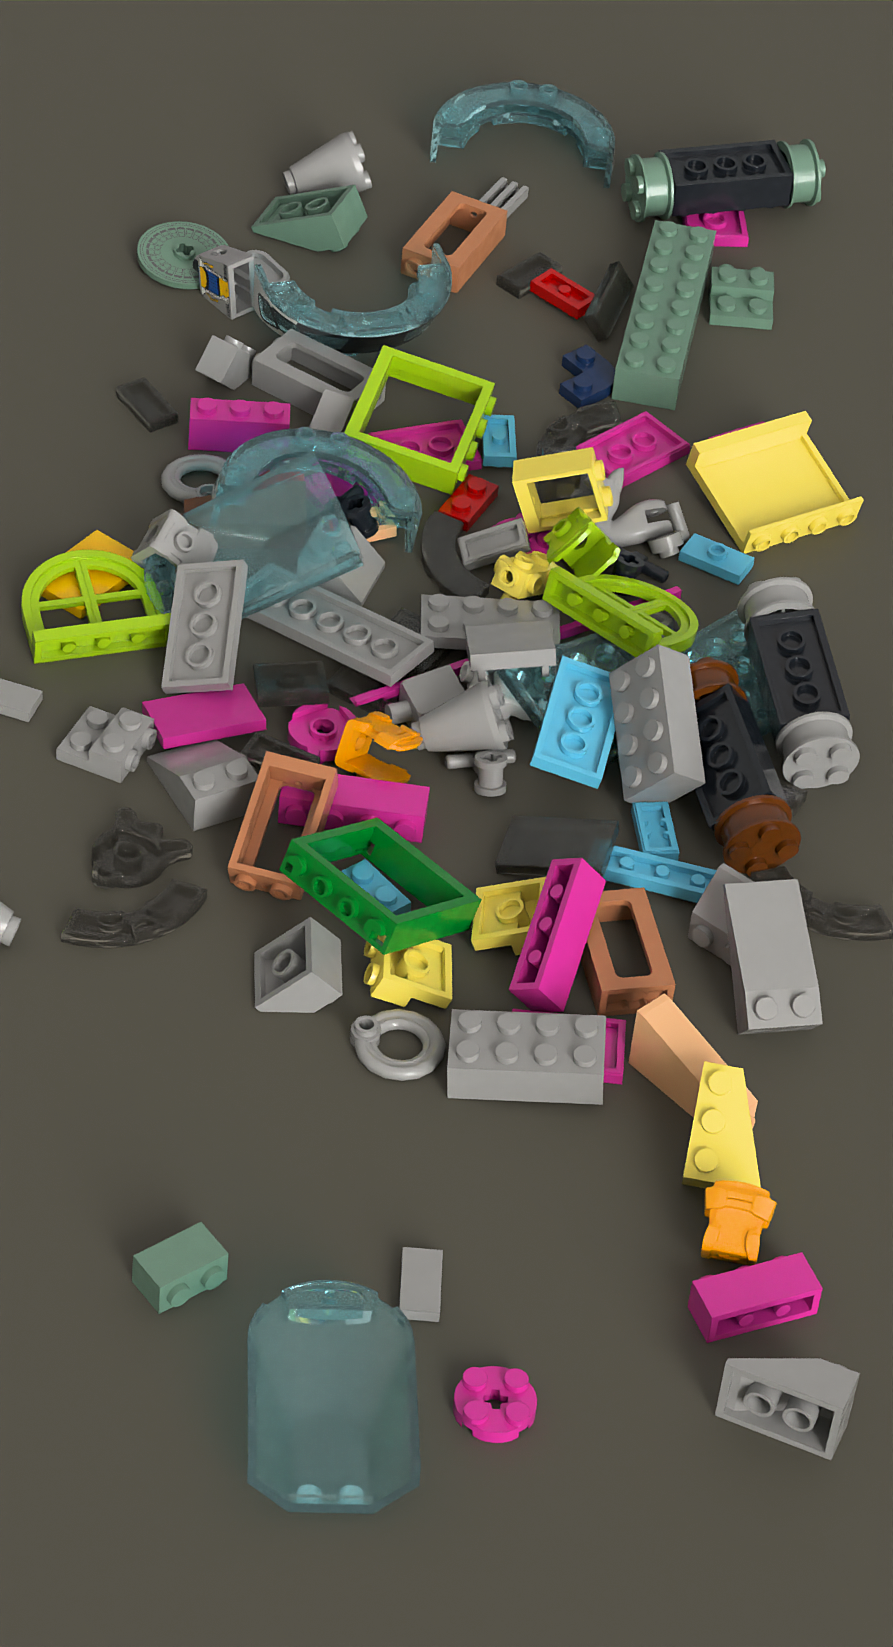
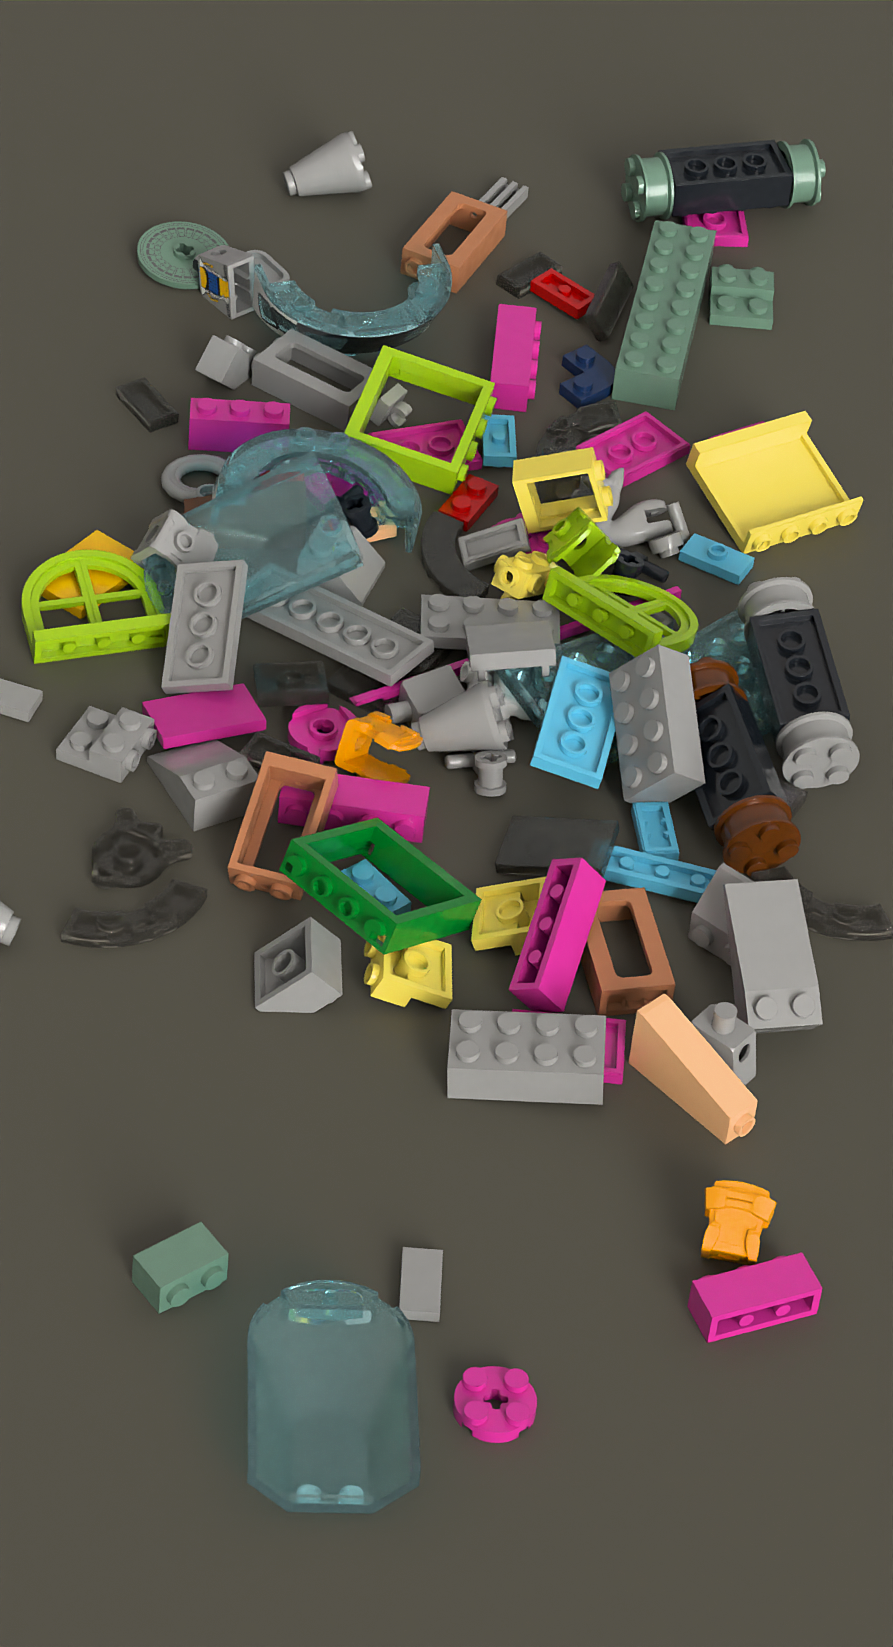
sand green slope [251,184,368,252] -> none
light grey tile [301,389,357,462] -> none
light grey piece [350,1009,446,1081] -> none
clear light blue windscreen [430,80,615,188] -> none
light yellow wedge [682,1061,761,1188] -> none
light grey slope [715,1358,860,1460] -> none
none -> light grey tile [370,383,412,428]
none -> dark pink brick [490,304,542,412]
none -> light grey torso [691,1002,756,1085]

